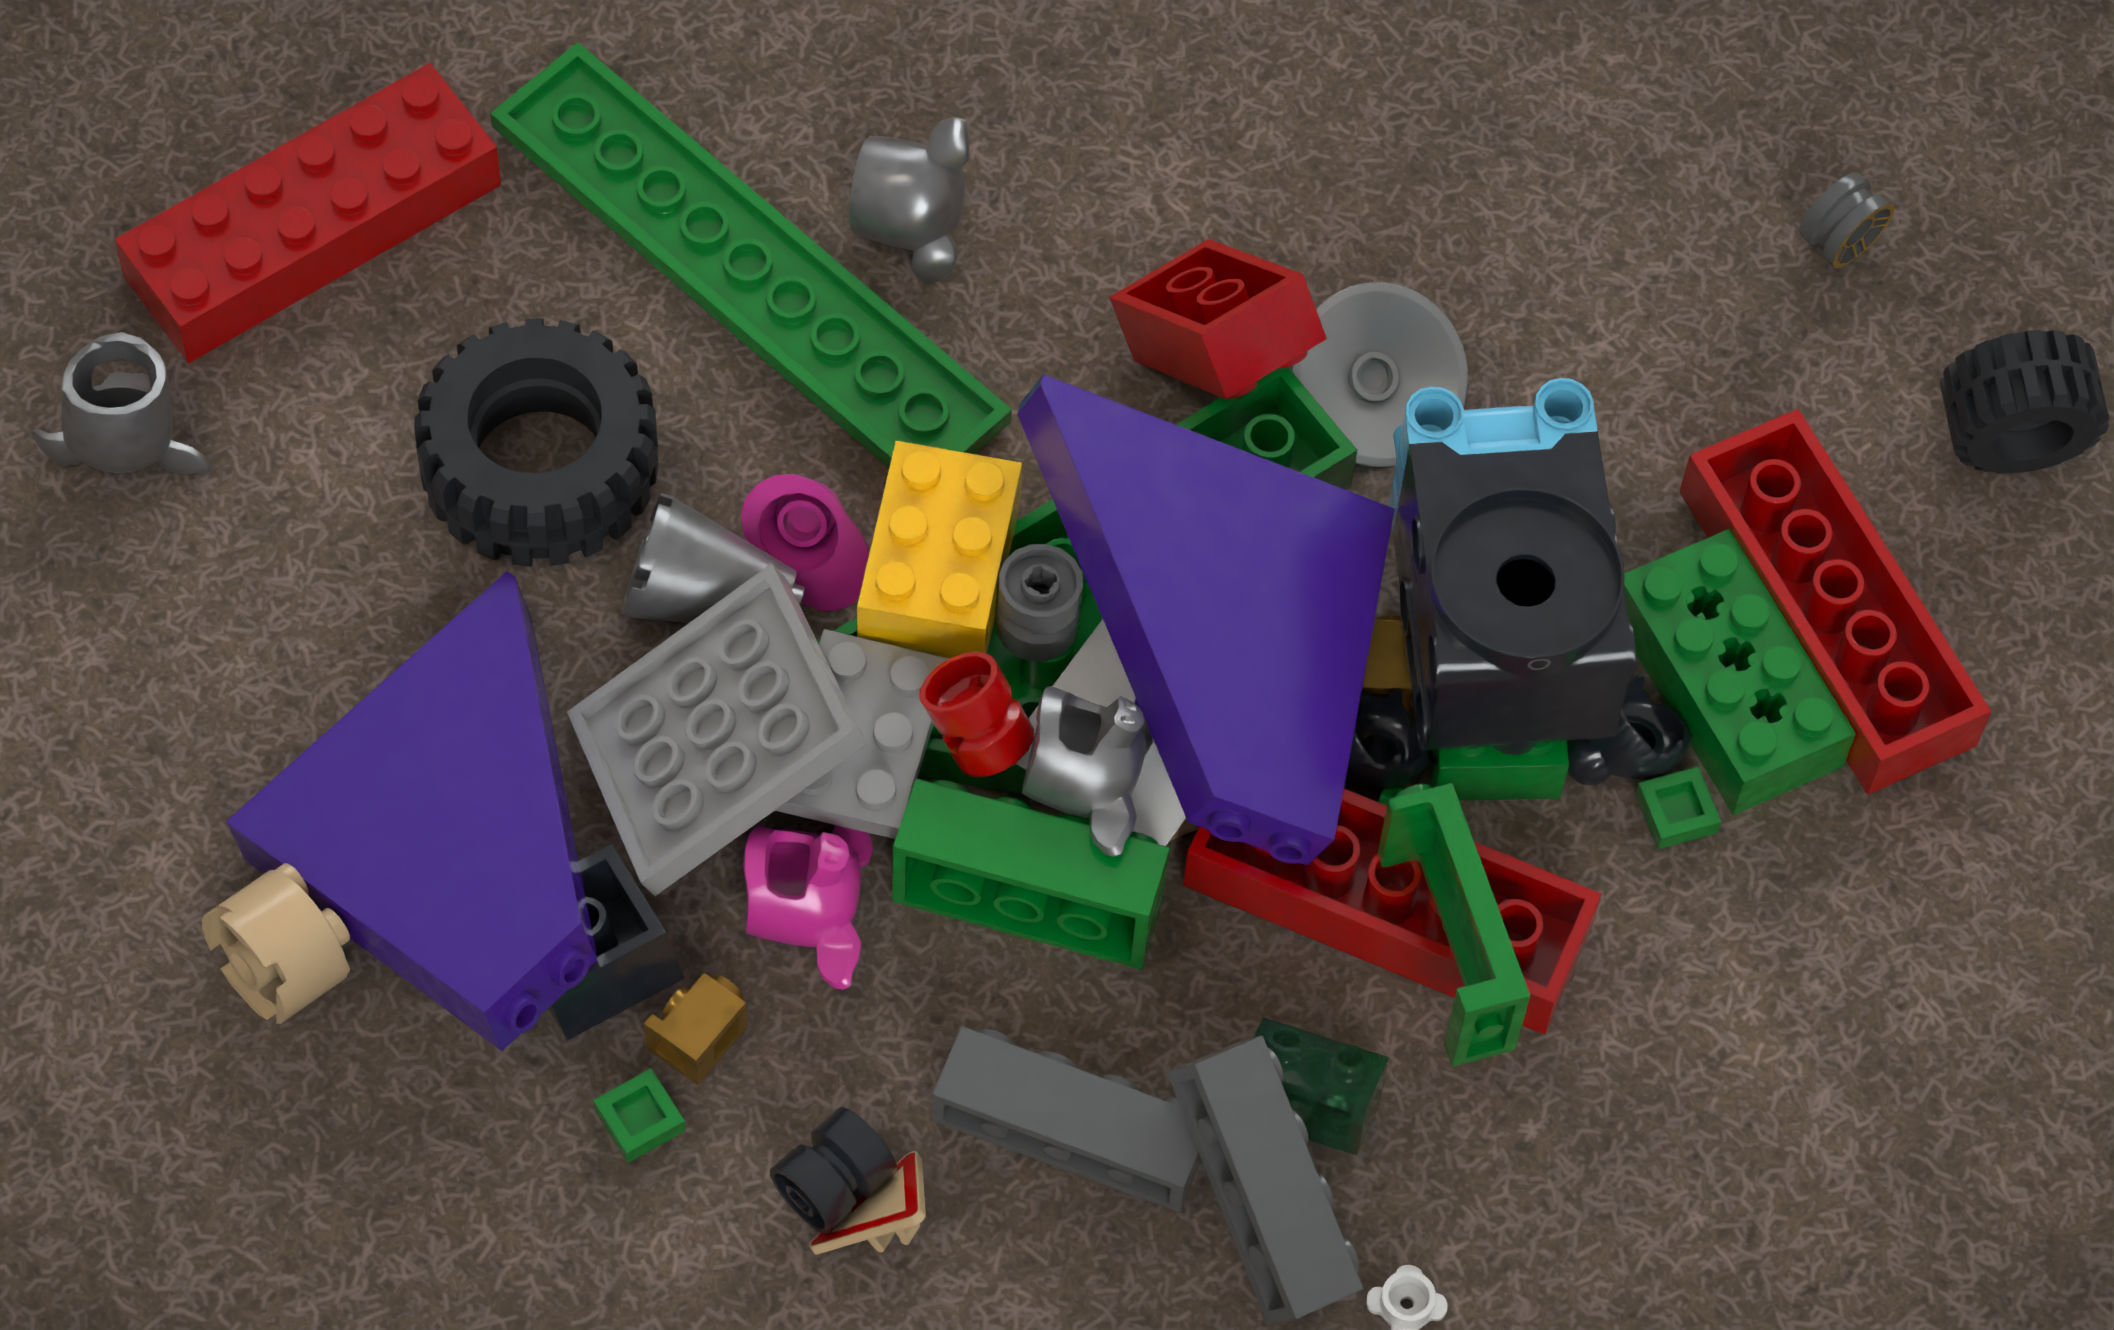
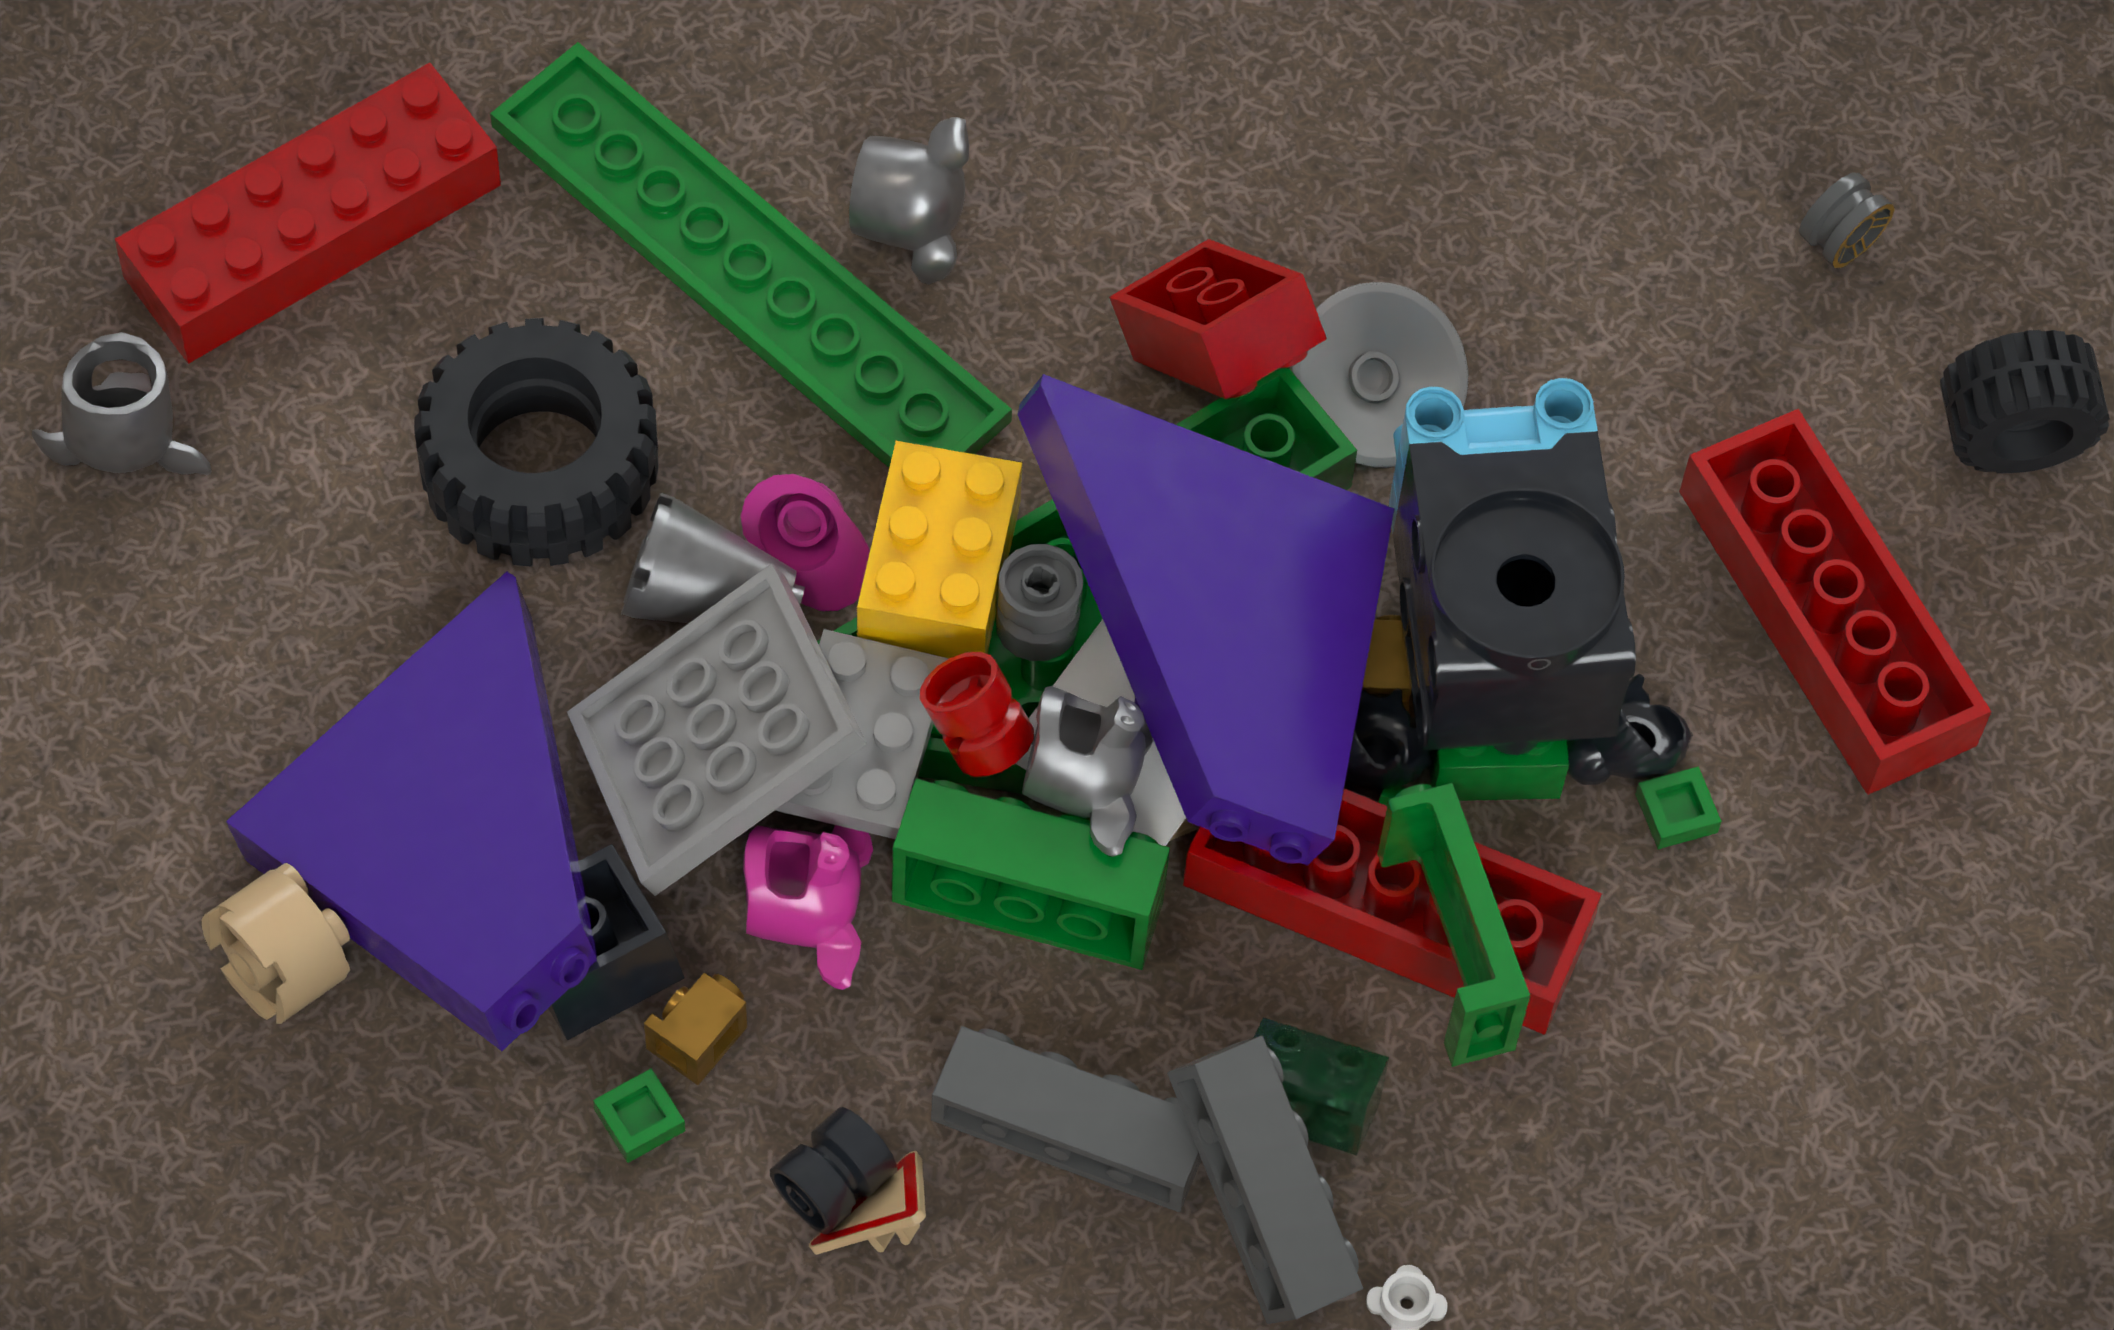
green brick [1623,529,1856,815] -> none

